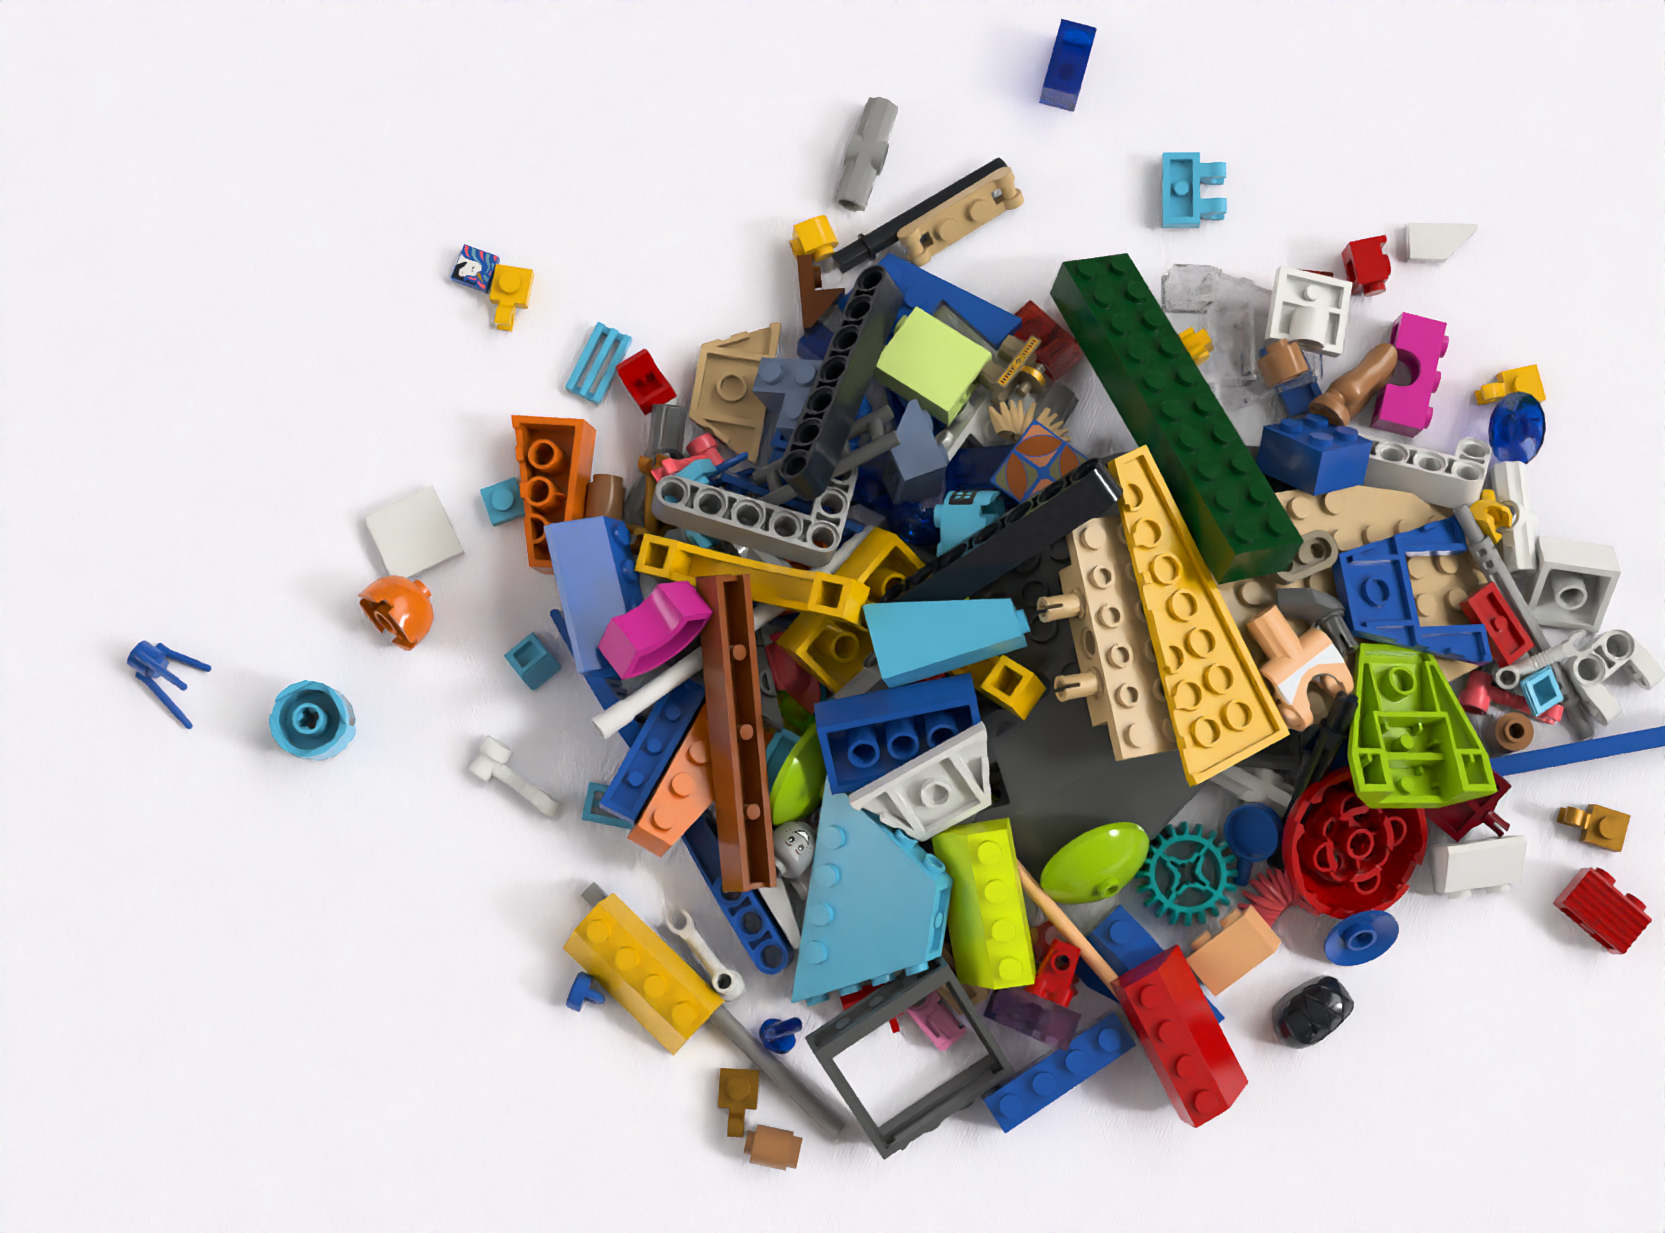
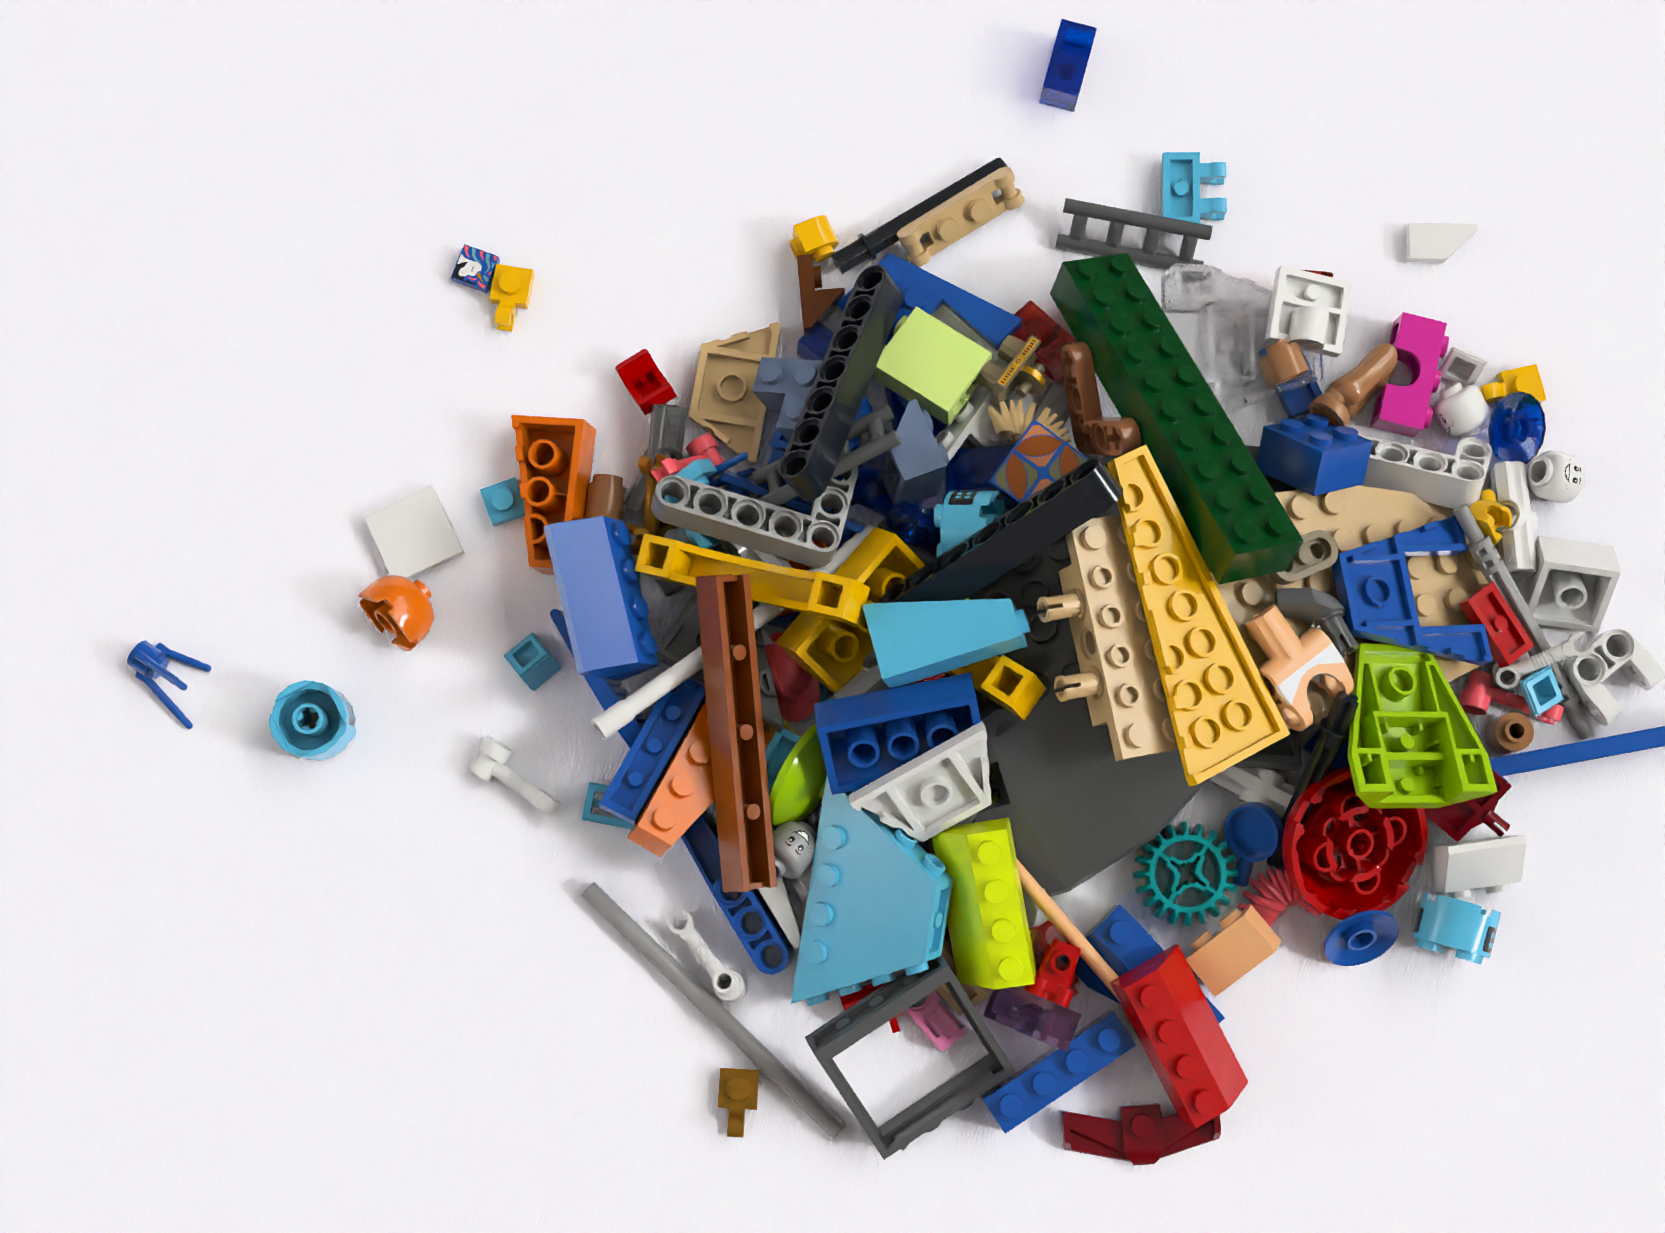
yellow slope [563,893,725,1056] -> none
medium azure tile [565,321,633,405] -> none
blue tile [566,971,605,1012] -> none
dark pink brick [598,580,713,680] -> none
medium nougat brick [743,1124,803,1171] -> none
clear blue plate [759,1017,802,1054] -> none
clear neon green axle [776,690,816,736] -> none
light grey piece [835,96,899,212] -> none
lime dish [1040,822,1150,905] -> none
yellow plate [1178,326,1214,366] -> none
black piece [1272,975,1354,1049] -> none
red brick [1341,234,1391,297] -> none
red brick [1553,867,1652,955] -> none
pearl gold plate [1556,804,1631,853] -> none
none -> dark grey bar [1055,198,1213,276]
none -> nougat beam [1060,342,1141,456]
none -> dark red plate [1061,1103,1221,1166]
none -> medium azure brick [1412,892,1501,965]
none -> white head [1433,382,1491,440]
none -> white slope [1438,344,1488,387]
none -> white head [1527,450,1586,503]

